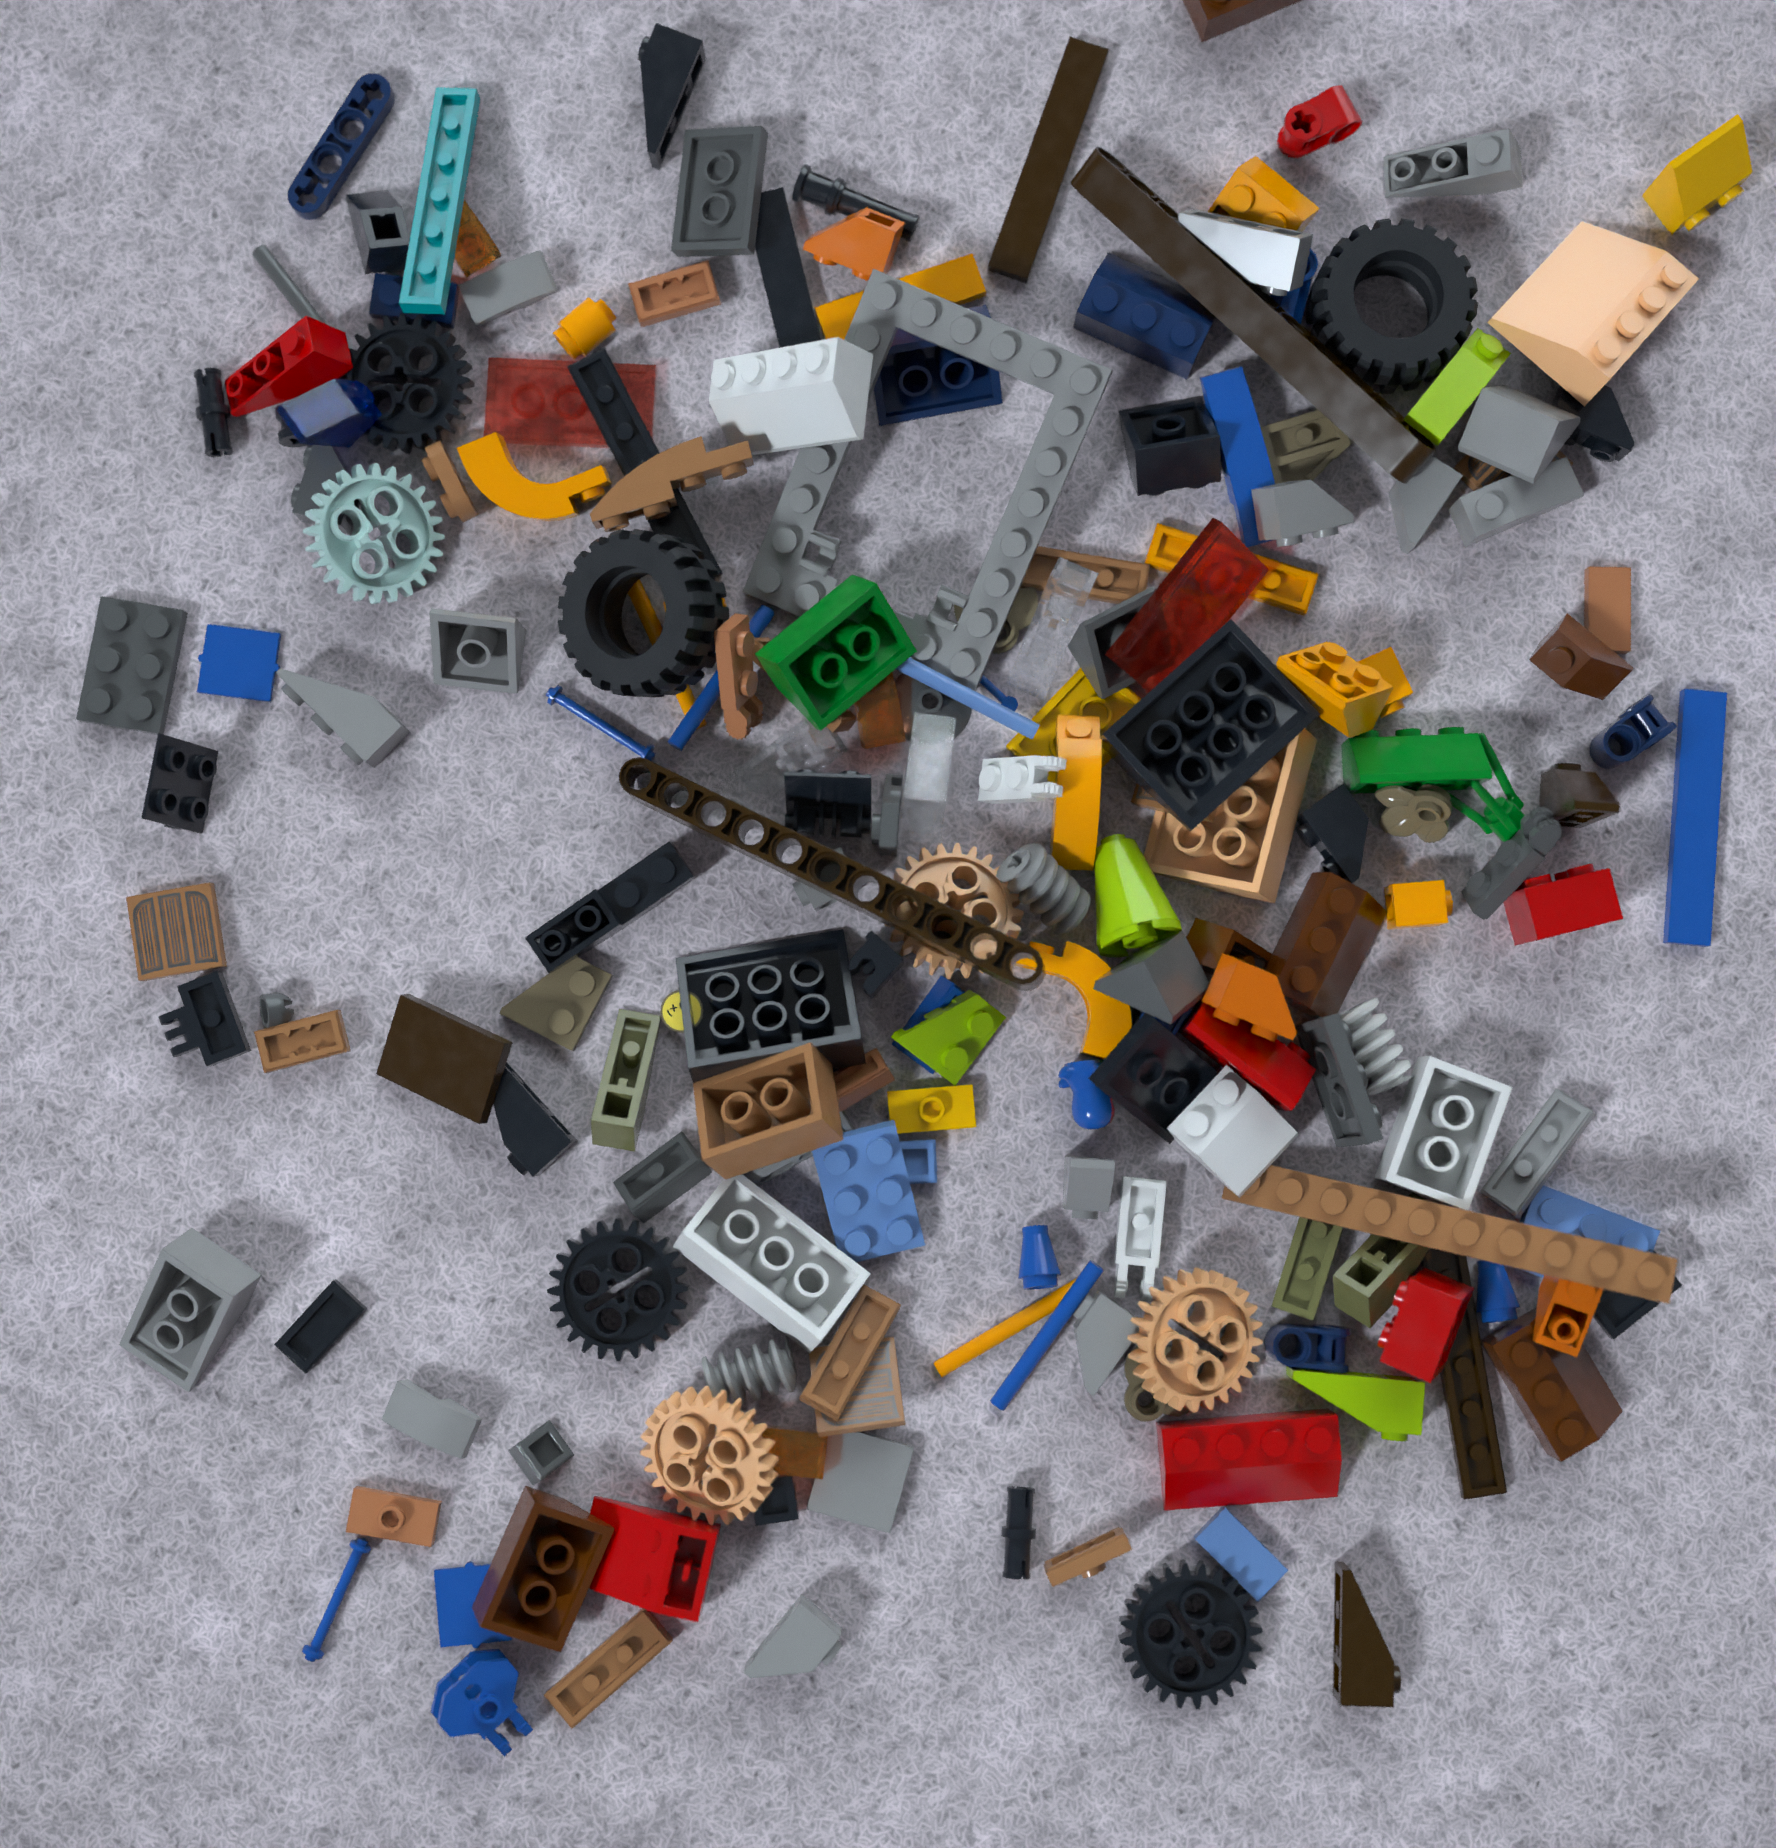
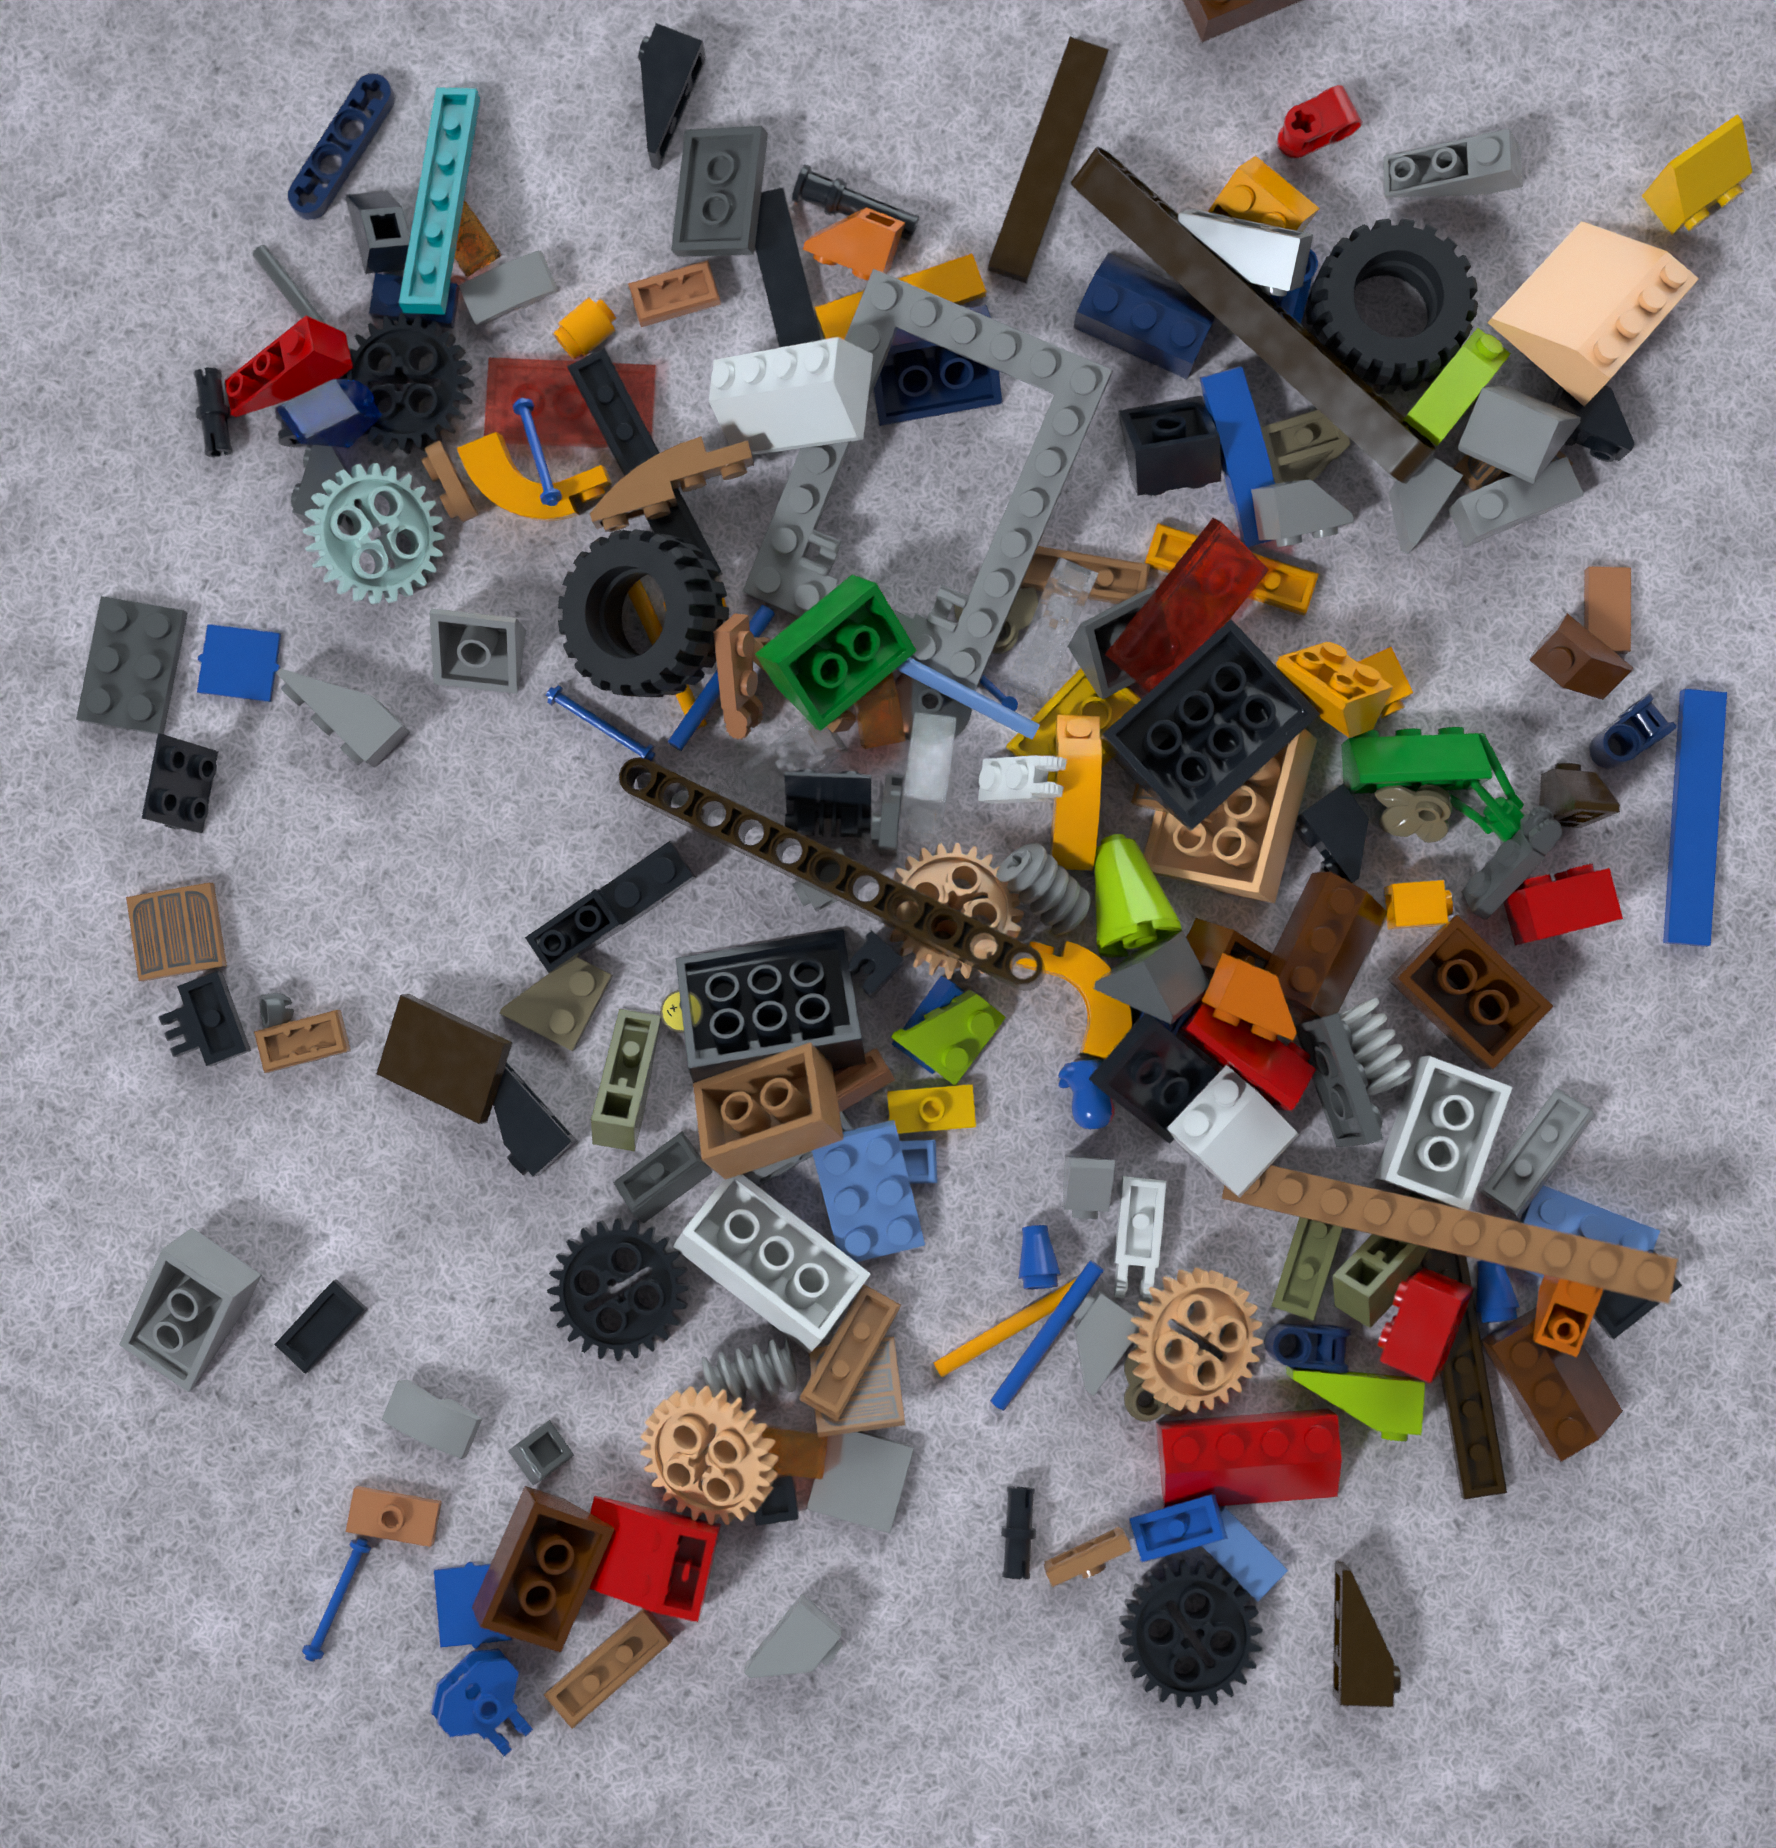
none -> blue axle [513,398,562,506]
none -> blue plate [1129,1495,1228,1562]
none -> reddish brown slope [1387,915,1554,1069]

